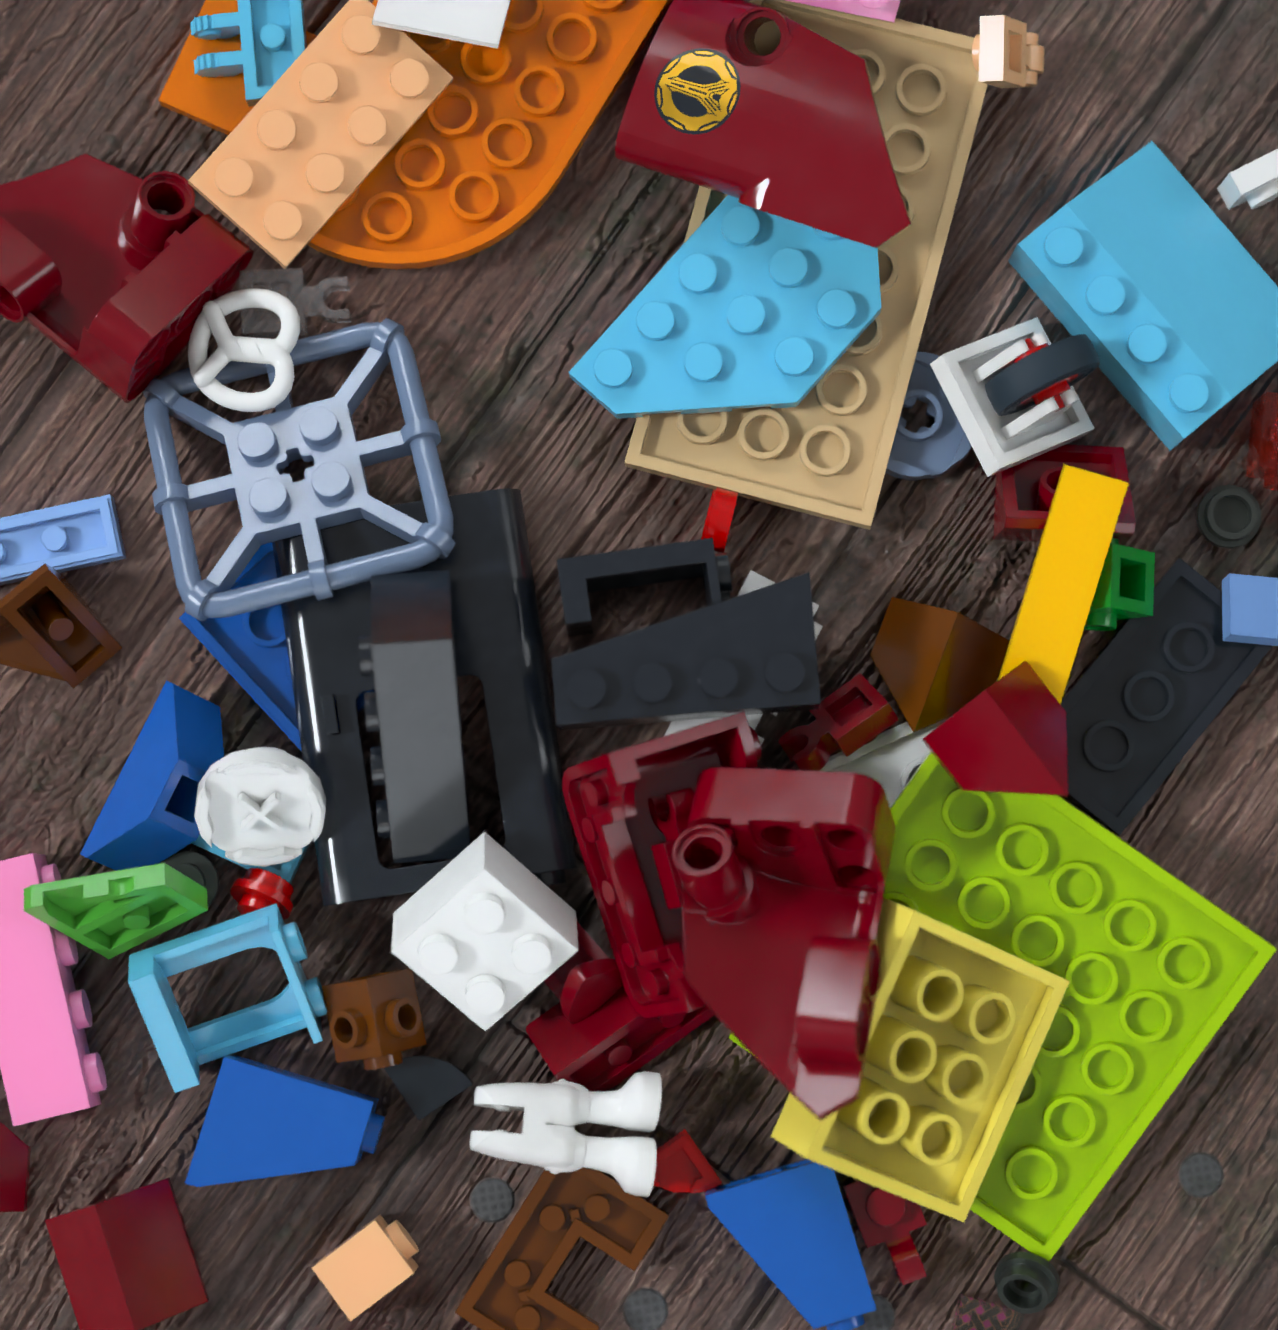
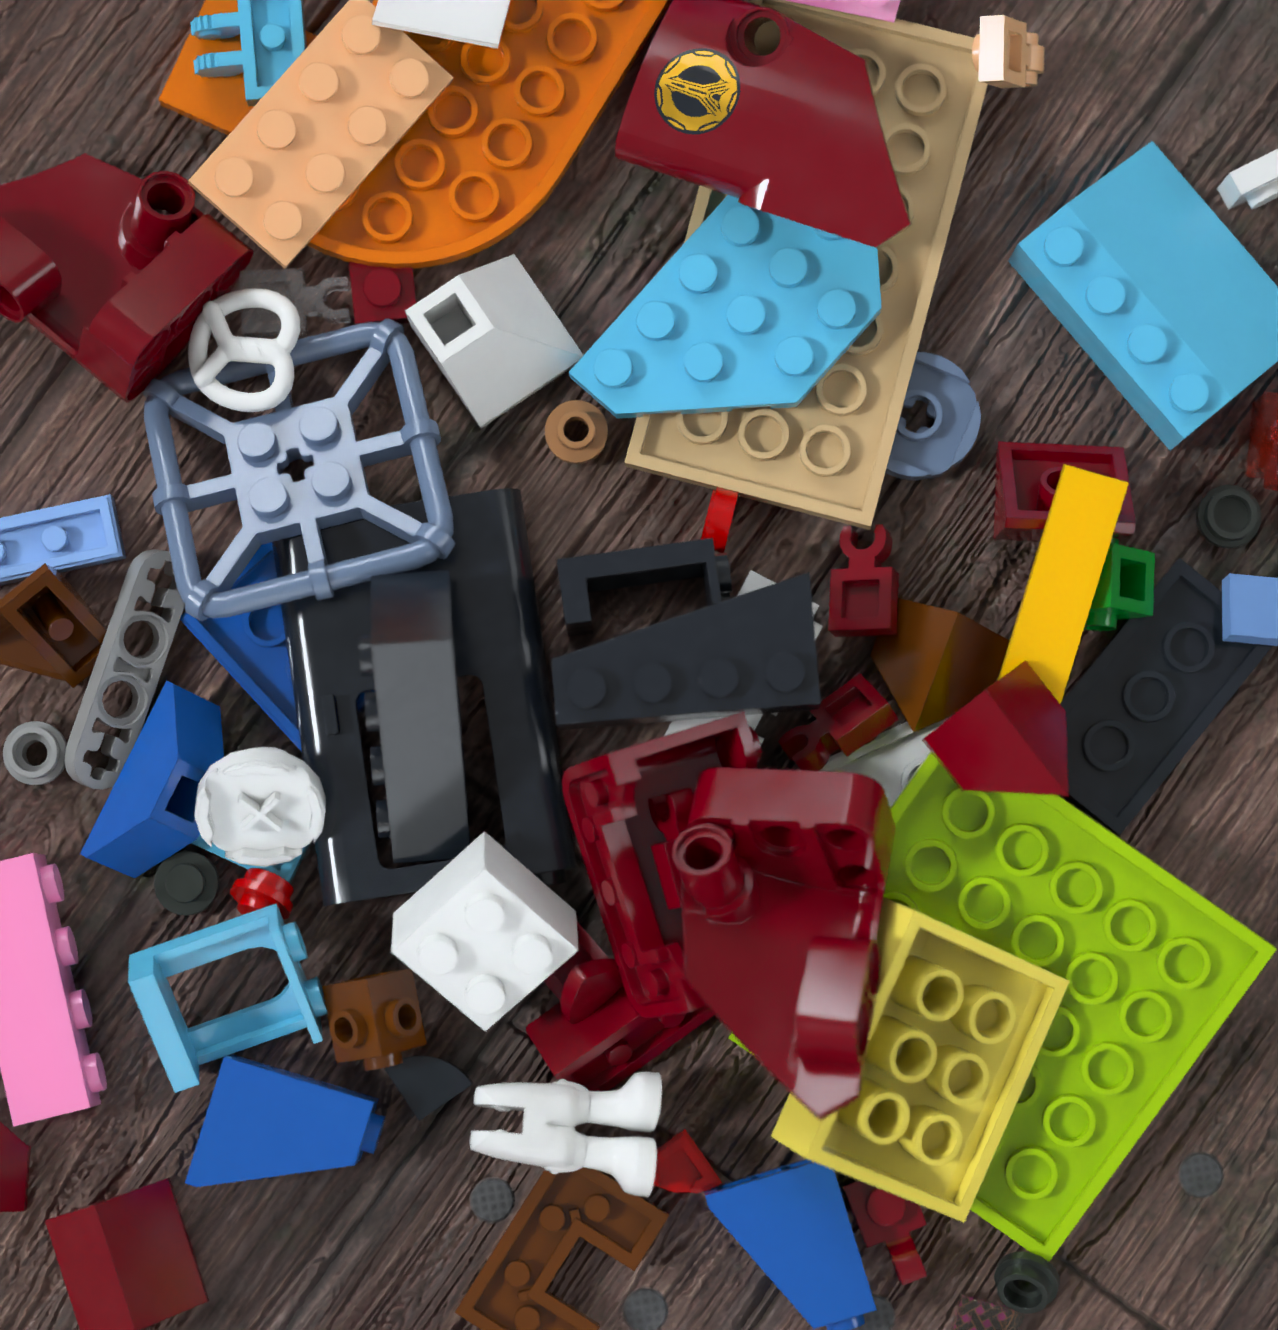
bright green wing [24,863,208,959] -> none
light nougat brick [312,1214,419,1321] -> none
white plate [930,317,1100,477] -> none
none -> light grey plate [3,721,67,785]
none -> light grey beam [64,549,185,790]
none -> dark red plate [348,262,417,325]
none -> white slope [405,254,583,429]
none -> medium nougat plate [545,400,608,464]
none -> dark red plate [828,524,899,637]

